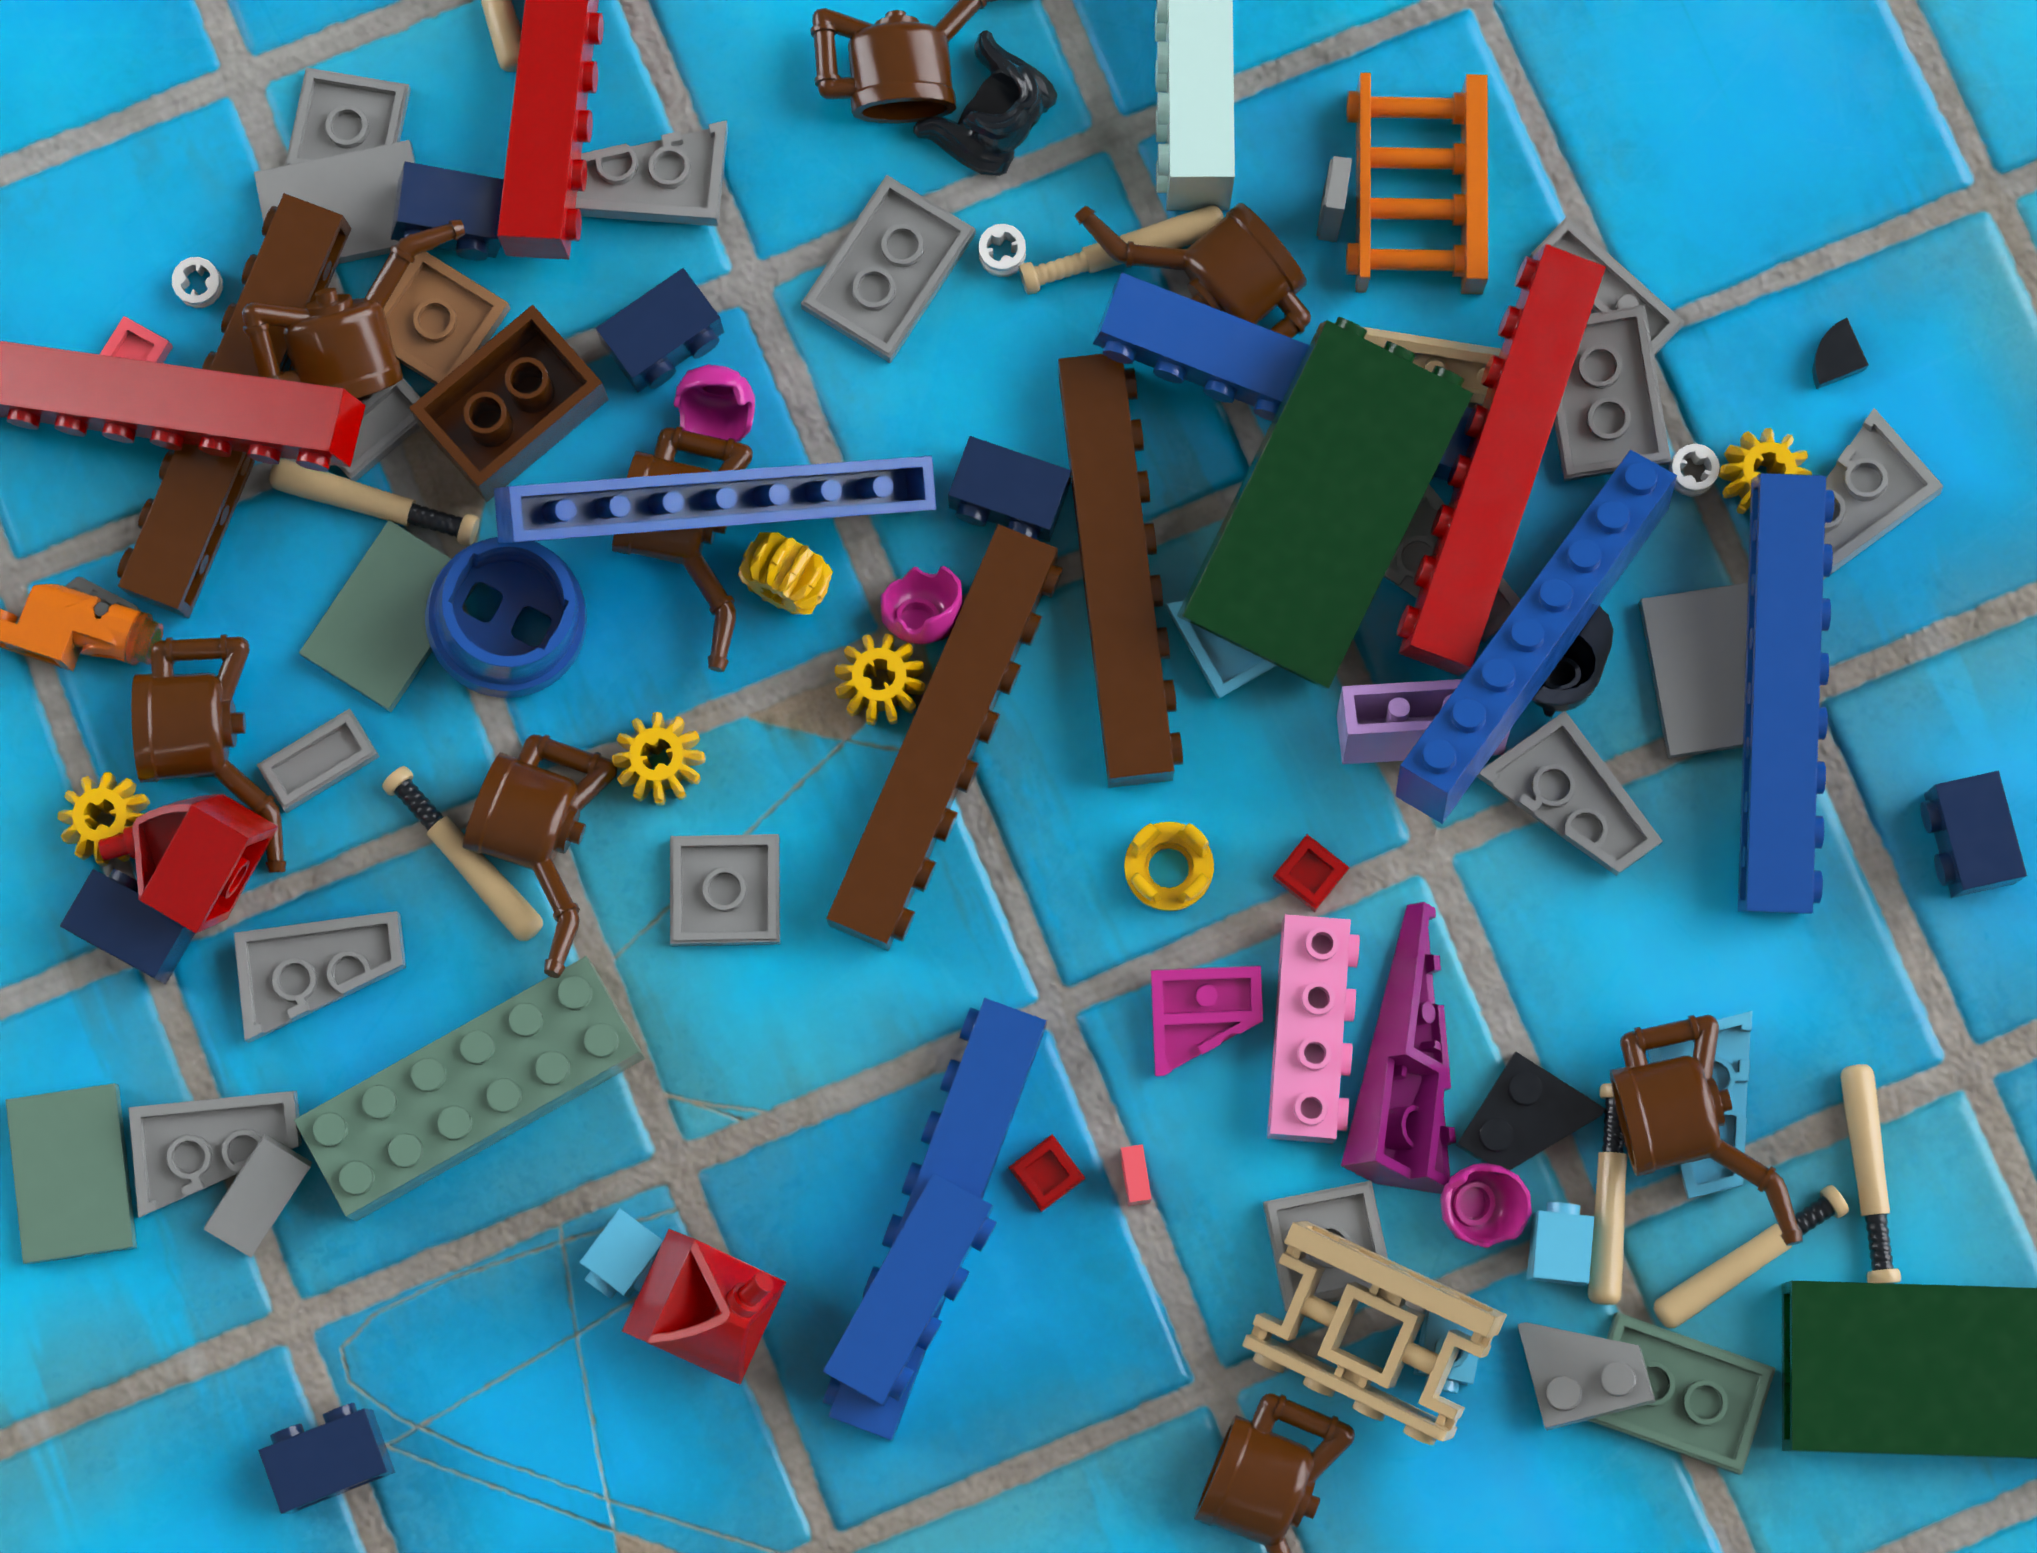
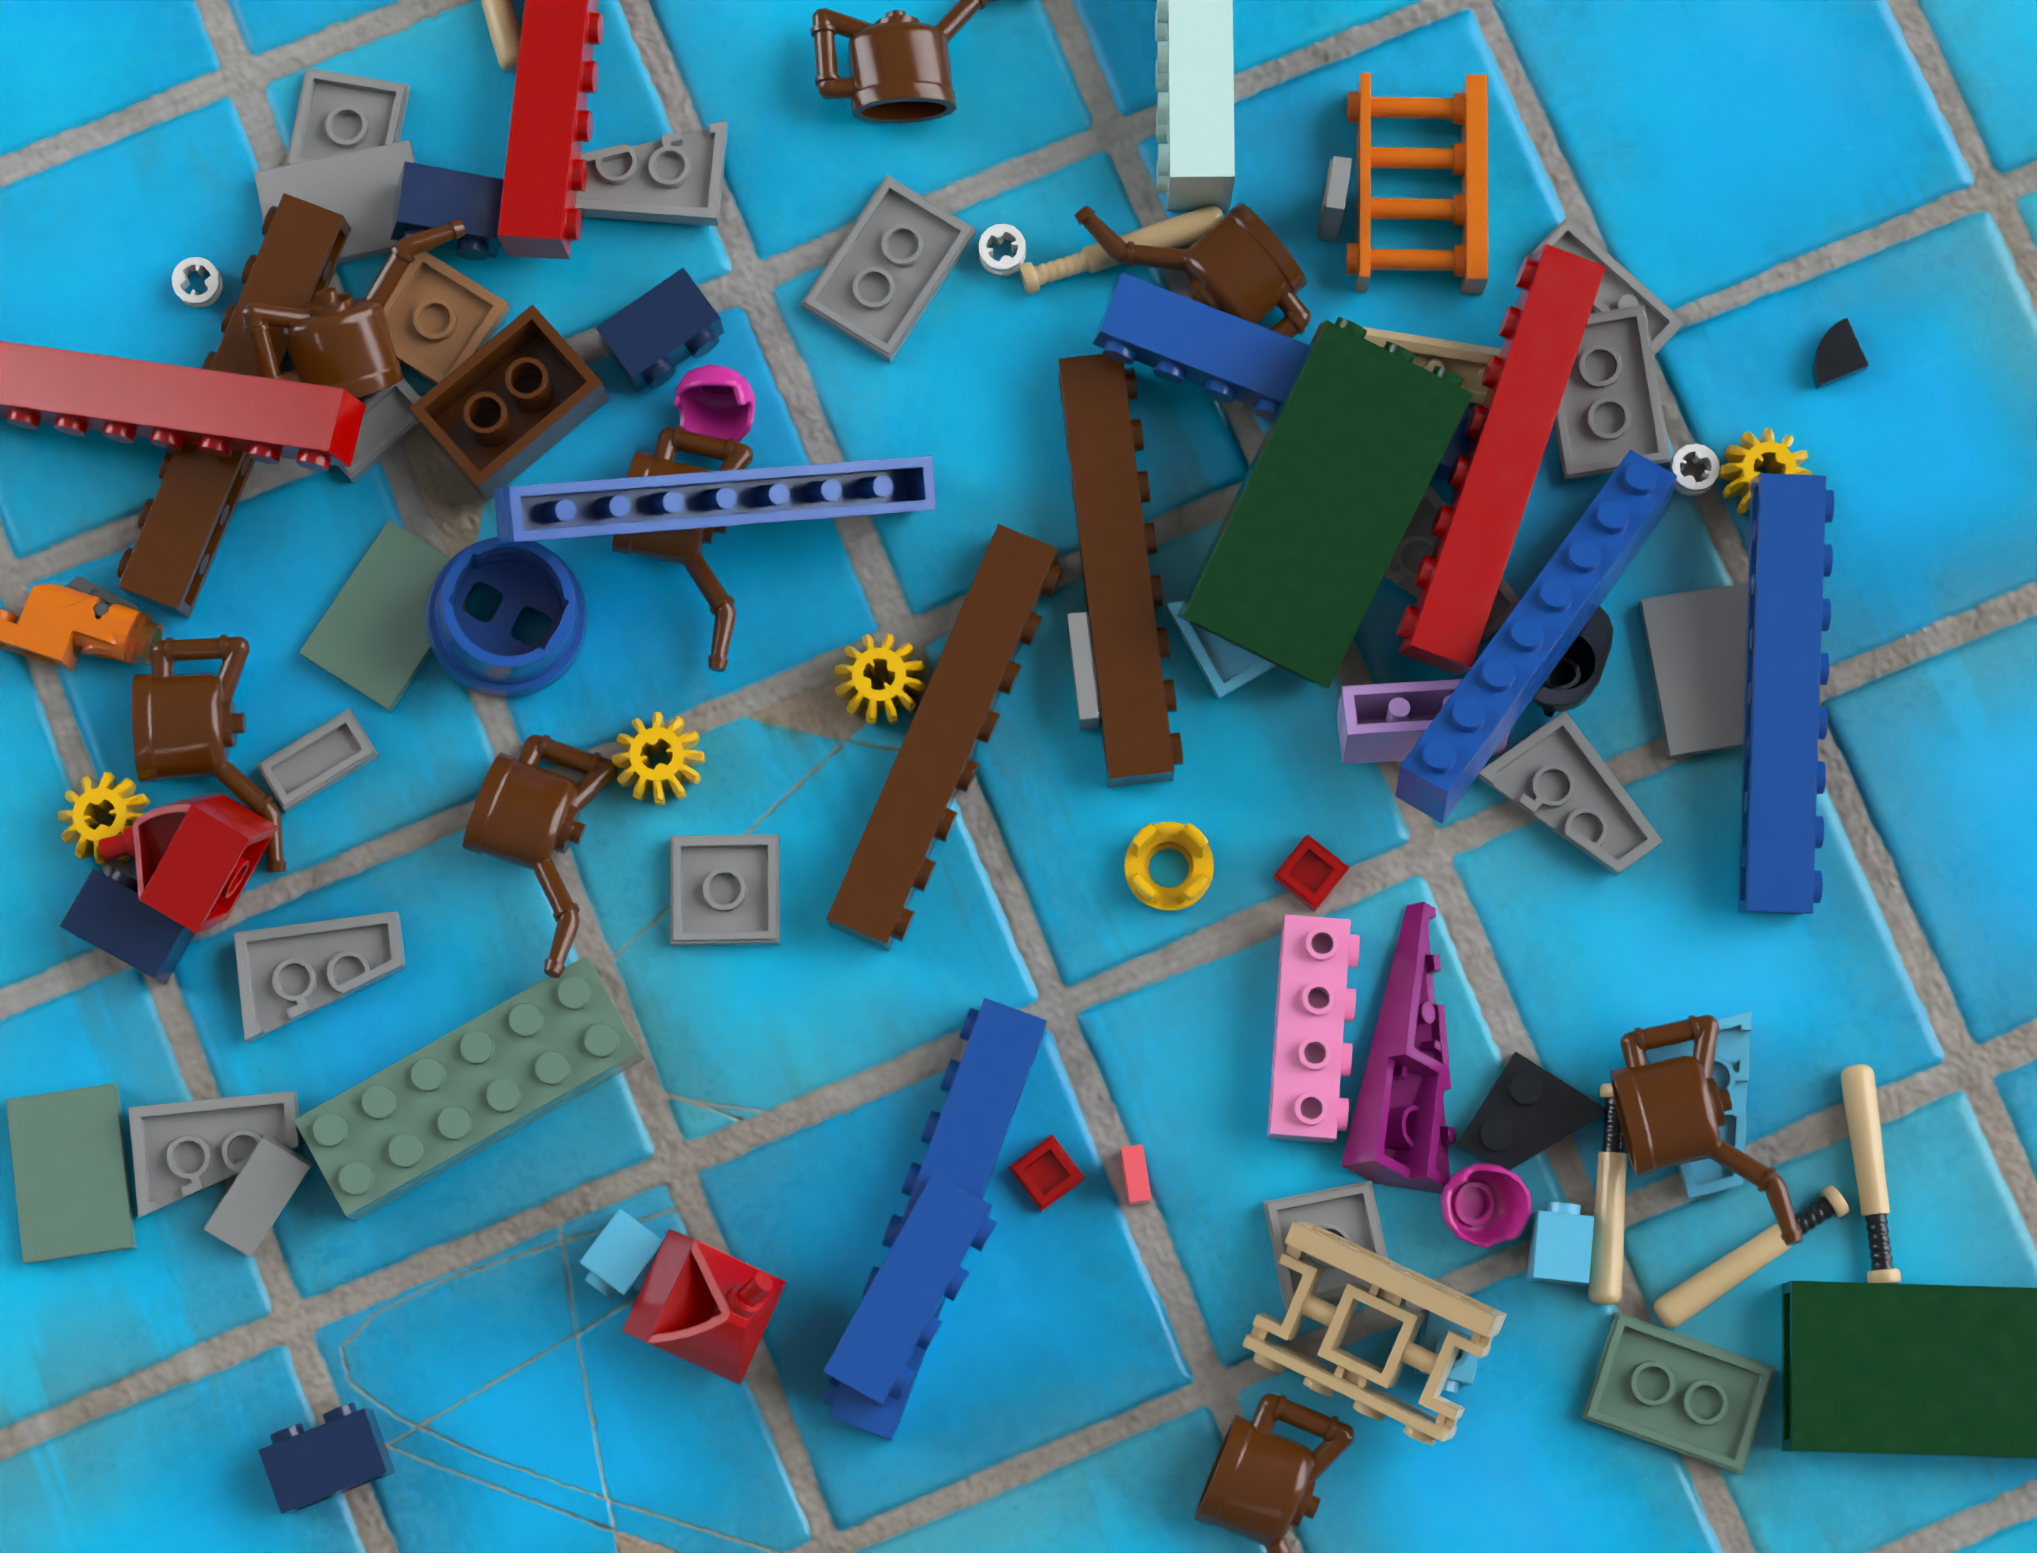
coral tile [99,316,173,363] -> none
tan piece [269,459,480,547] -> none
tan piece [382,766,543,942] -> none
yellow gear [738,532,833,615] -> none
dark pink hair [880,566,962,645] -> none
black hair [913,30,1058,176] -> none
dark blue brick [948,436,1071,542] -> none
dark pink wing [1150,965,1263,1076] -> none
light grey wing [1517,1322,1656,1431] -> none
light grey wing [1823,408,1943,580] -> none
dark blue brick [1920,770,2027,898] -> none
none -> light grey tile [1067,612,1101,730]

